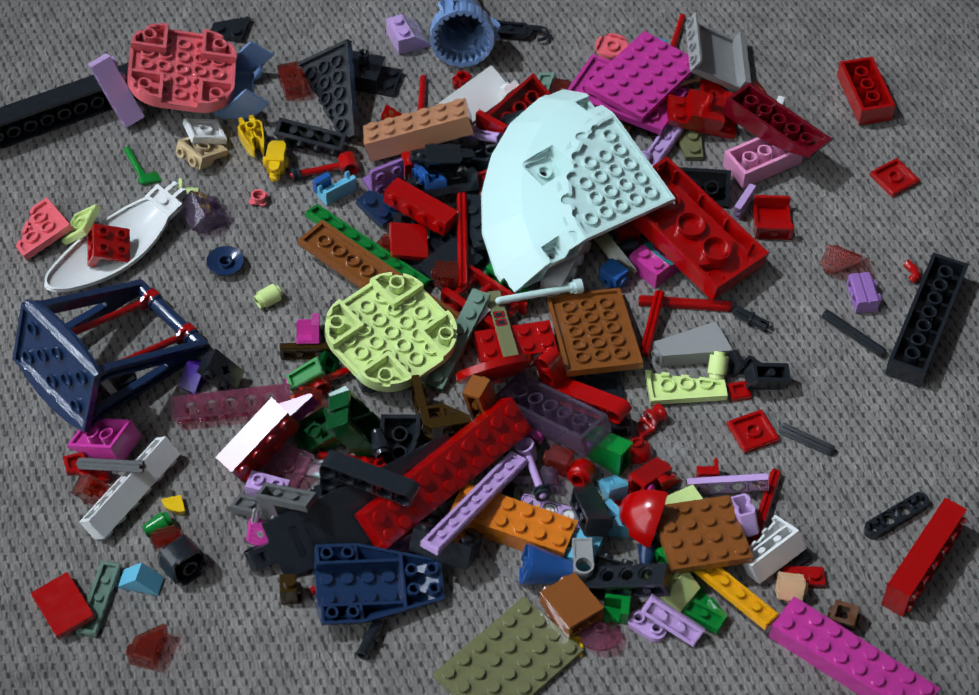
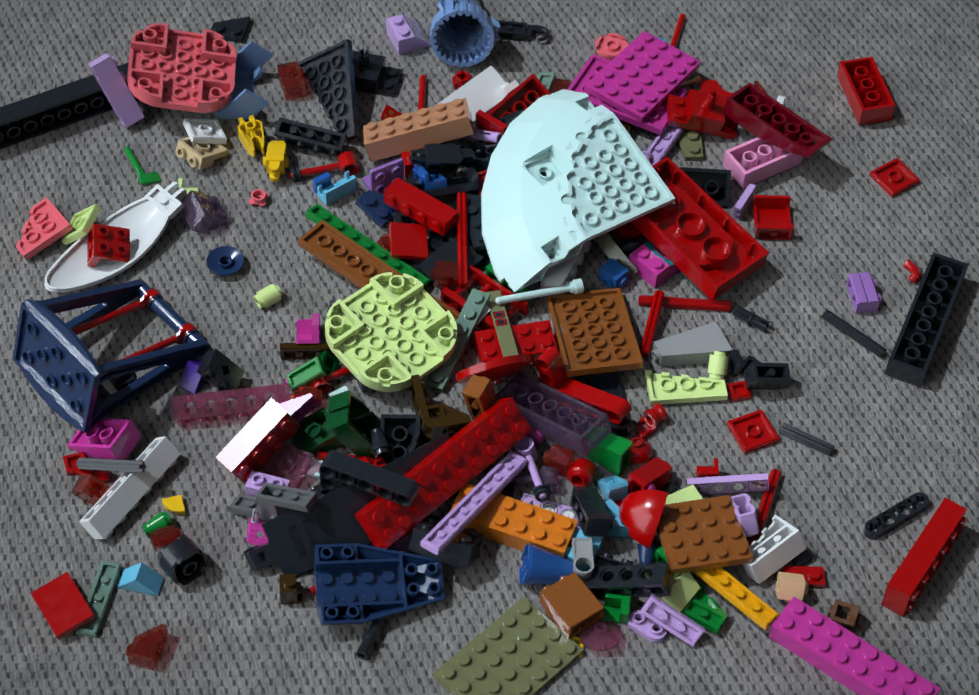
red tile [657,474,680,491] -> none
light grey panel [685,12,751,92] -> none
clear red slope [819,244,868,274] -> none

